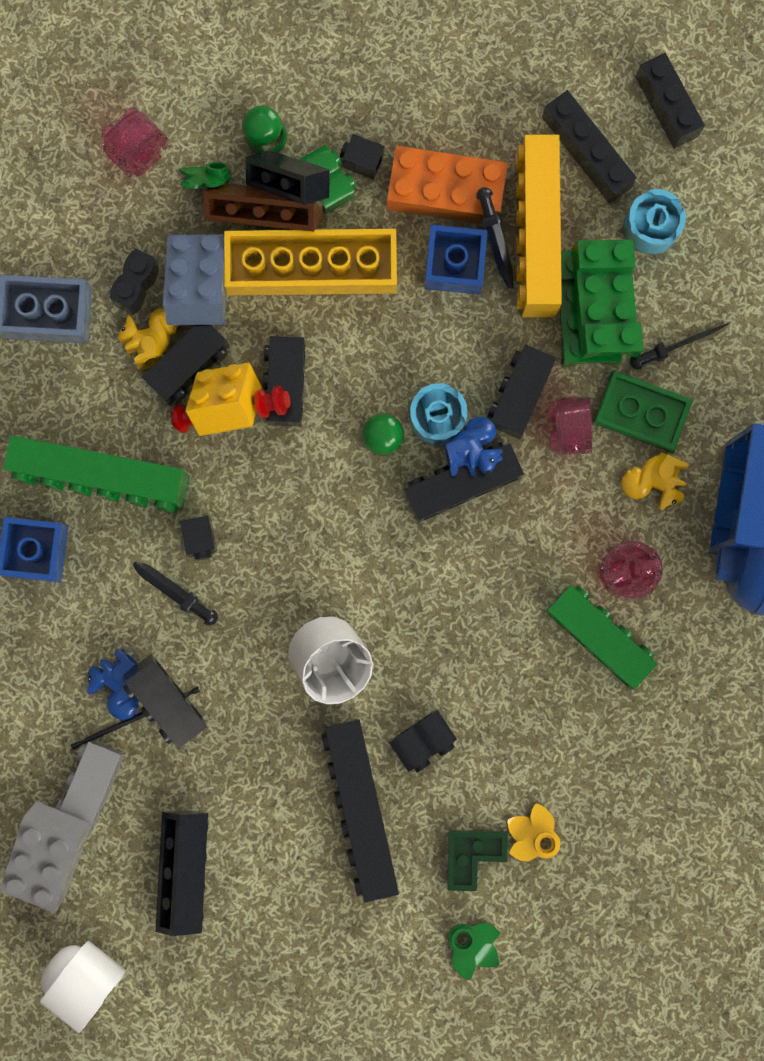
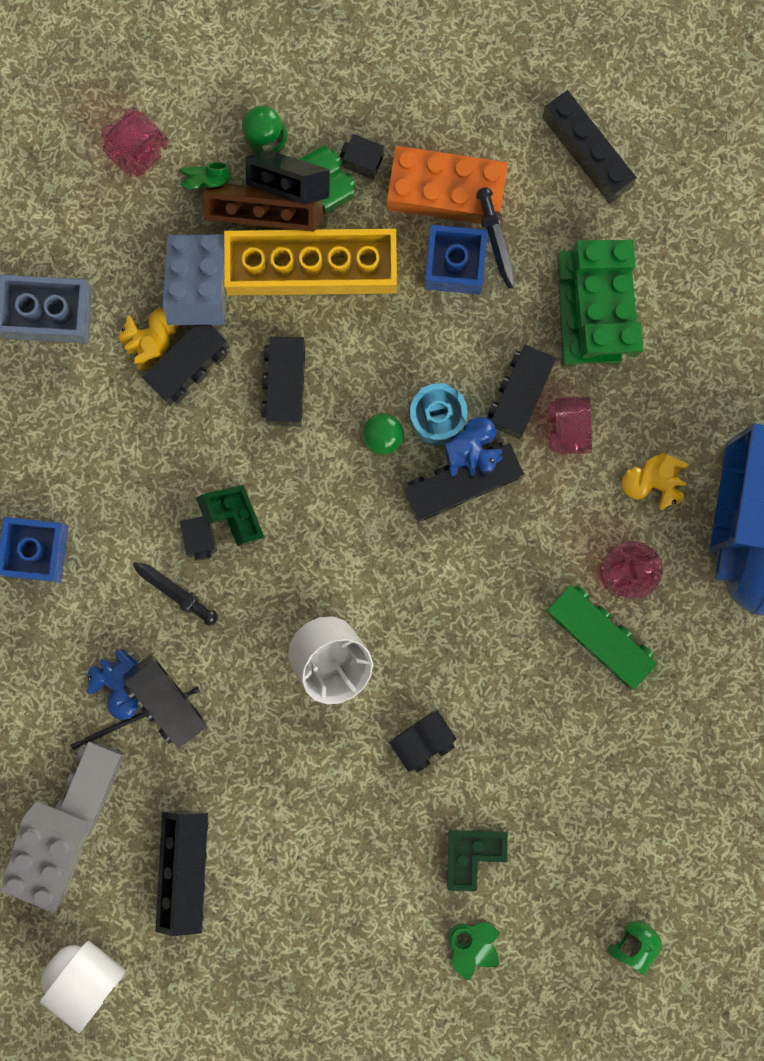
green brick [3,435,190,513] -> none
black brick [110,249,159,315] -> none
yellow brick [171,362,291,436] -> none
black brick [321,719,399,903] -> none
yellow plate [507,804,560,861] -> none
yellow brick [515,135,562,317] -> none
green tile [593,370,693,453] -> none
medium azure brick [624,189,686,254] -> none
black sword [630,323,730,370] -> none
black brick [635,52,705,149] -> none
none -> dark green plate [196,485,264,547]
none -> green helmet [606,921,662,976]

